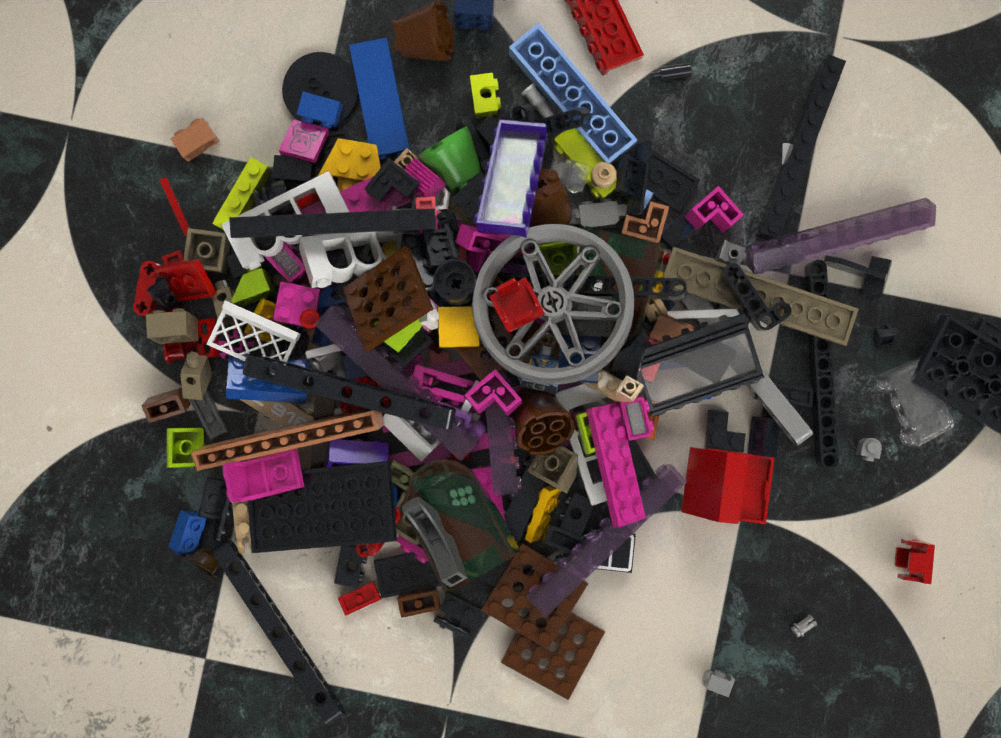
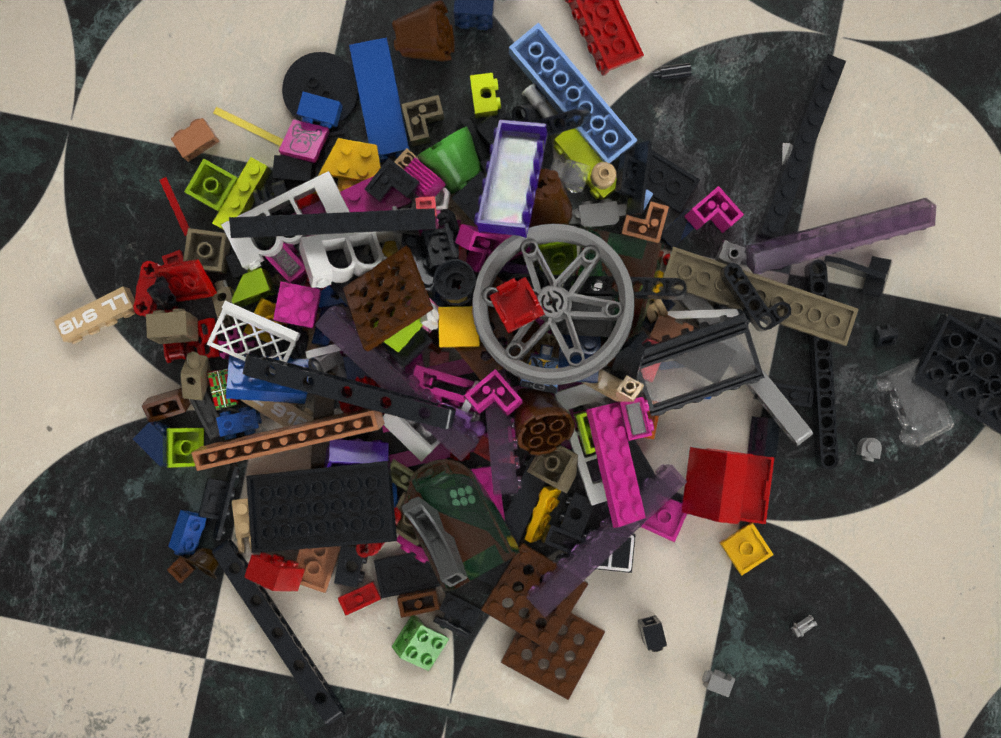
dark pink bracket [223,449,305,503] -> none
red plate [300,309,320,329] -> none
black plate [704,410,746,452] -> none
red panel [894,539,935,584] -> none
none -> tan brick [54,287,139,344]
none -> dark blue slope [133,422,171,467]
none -> reddish brown plate [167,556,196,584]
none -> lime brick [184,159,238,212]
none -> piece [207,369,241,411]
none -> light yellow sticker [213,107,283,146]
none -> blue brick [216,407,262,440]
none -> red brick [244,553,305,591]
none -> nougat plate [296,546,341,593]
none -> bright green bracket [391,615,449,671]
none -> dark tan brick [401,95,445,147]
none -> red plate [473,435,500,461]
none -> black brick [638,615,667,652]
none -> dark pink tile [639,492,687,542]
none -> yellow tile [719,522,774,576]

